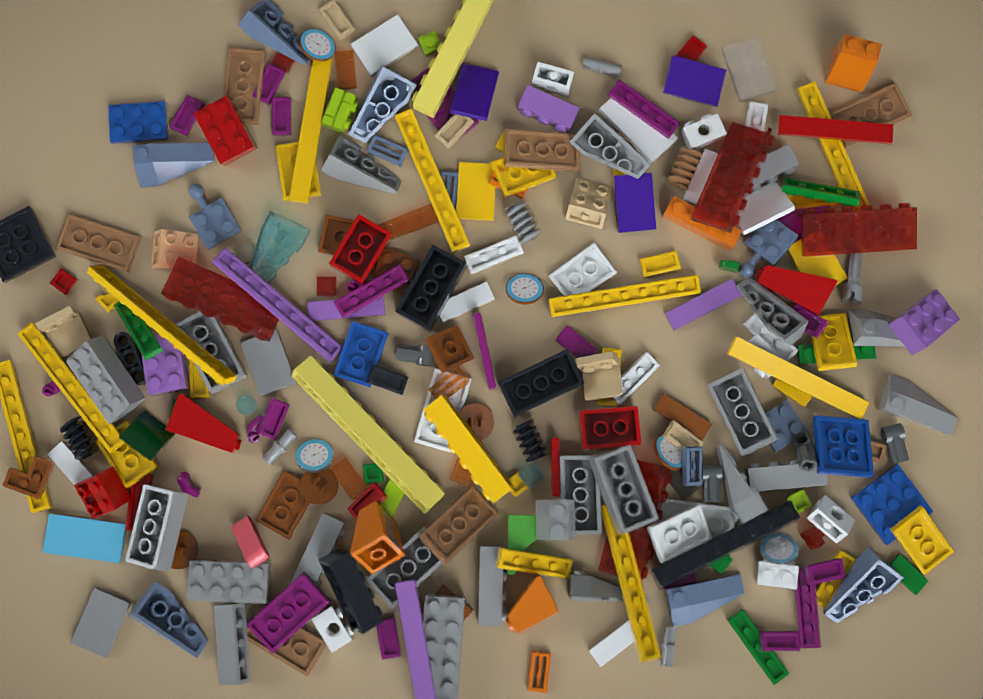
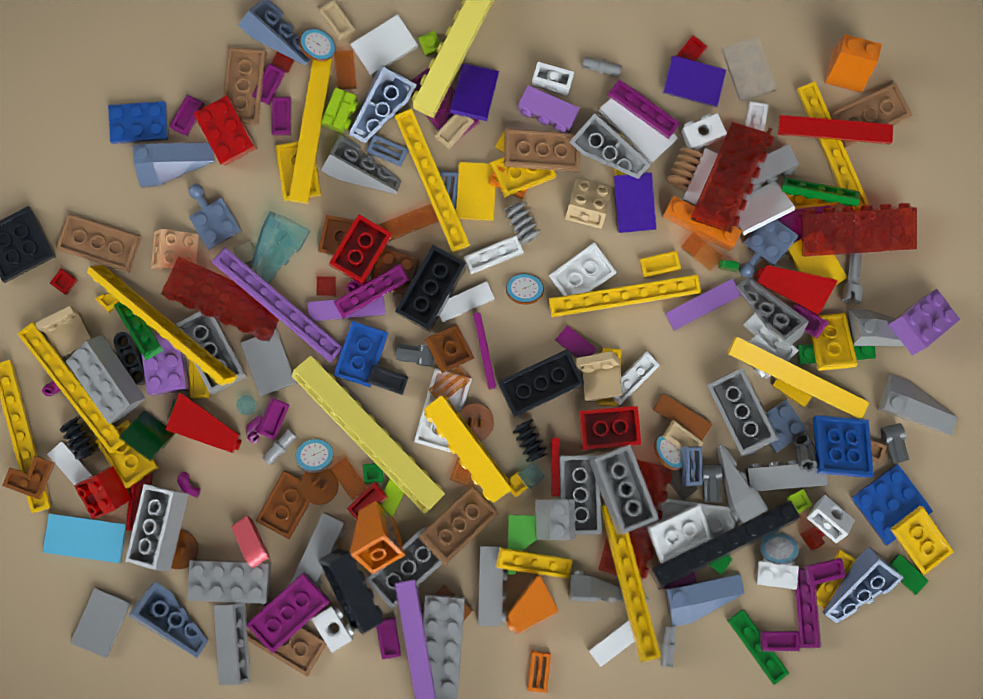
none -> clear orange tile [681,232,723,272]

